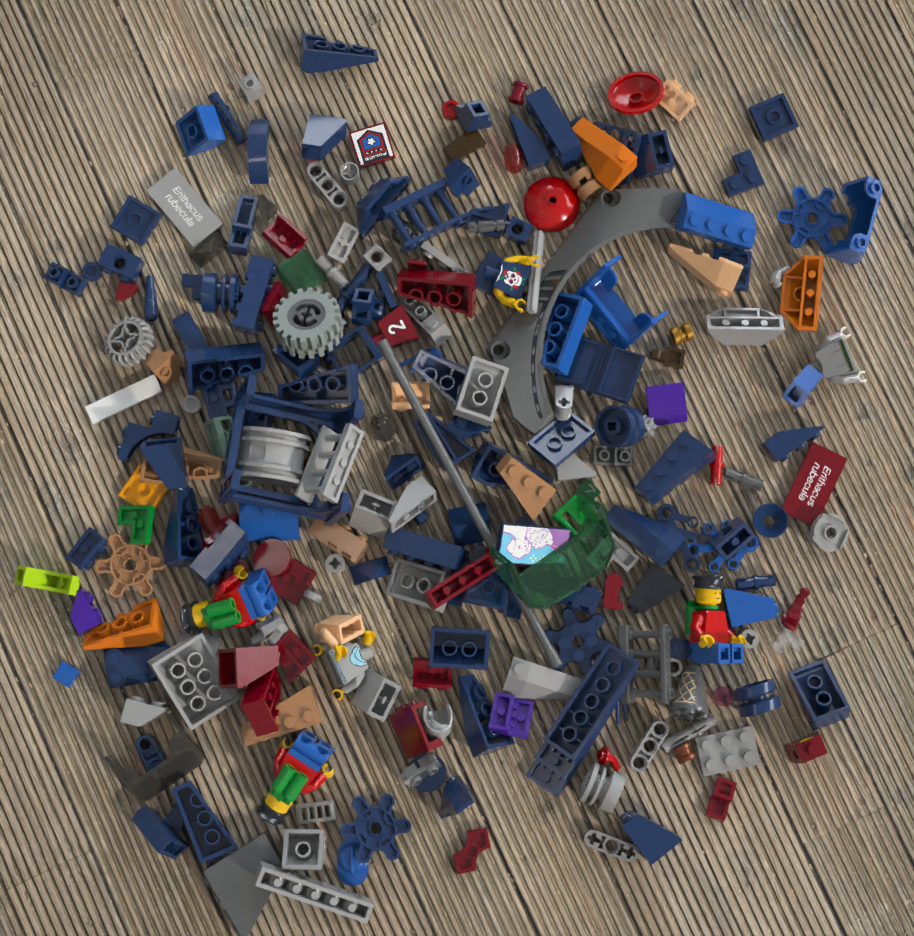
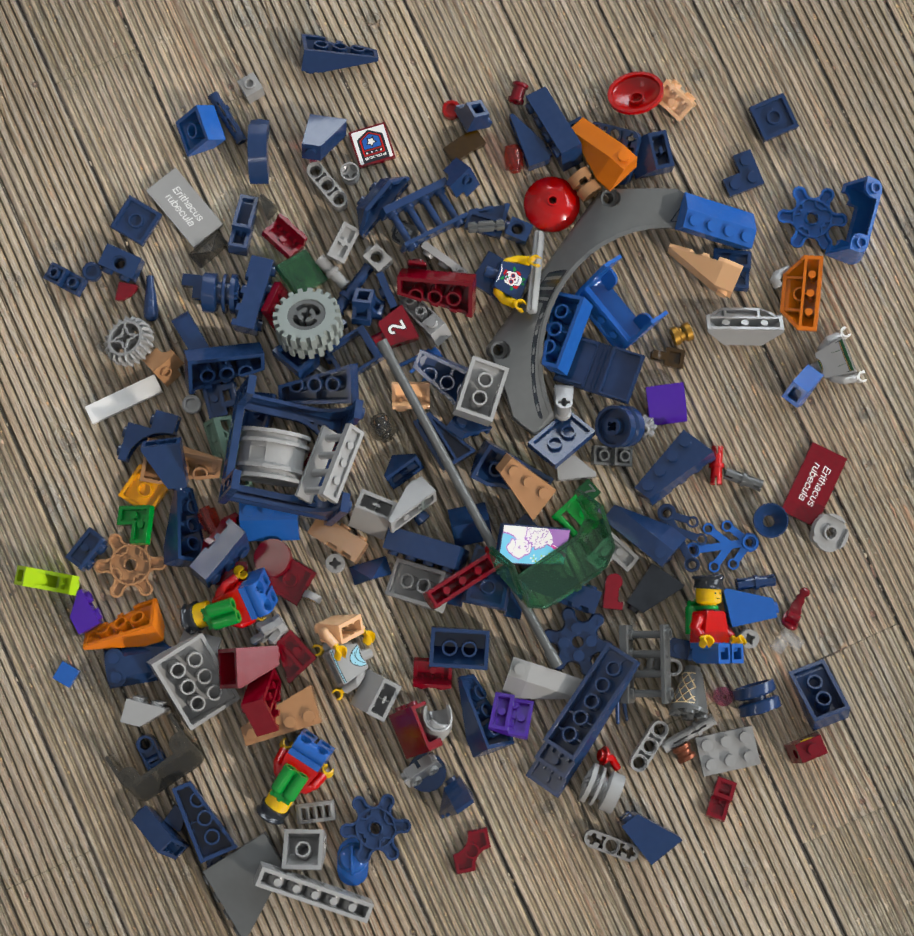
dark blue brick [708,517,756,561] -> none
dark blue slope [761,426,824,463] -> none

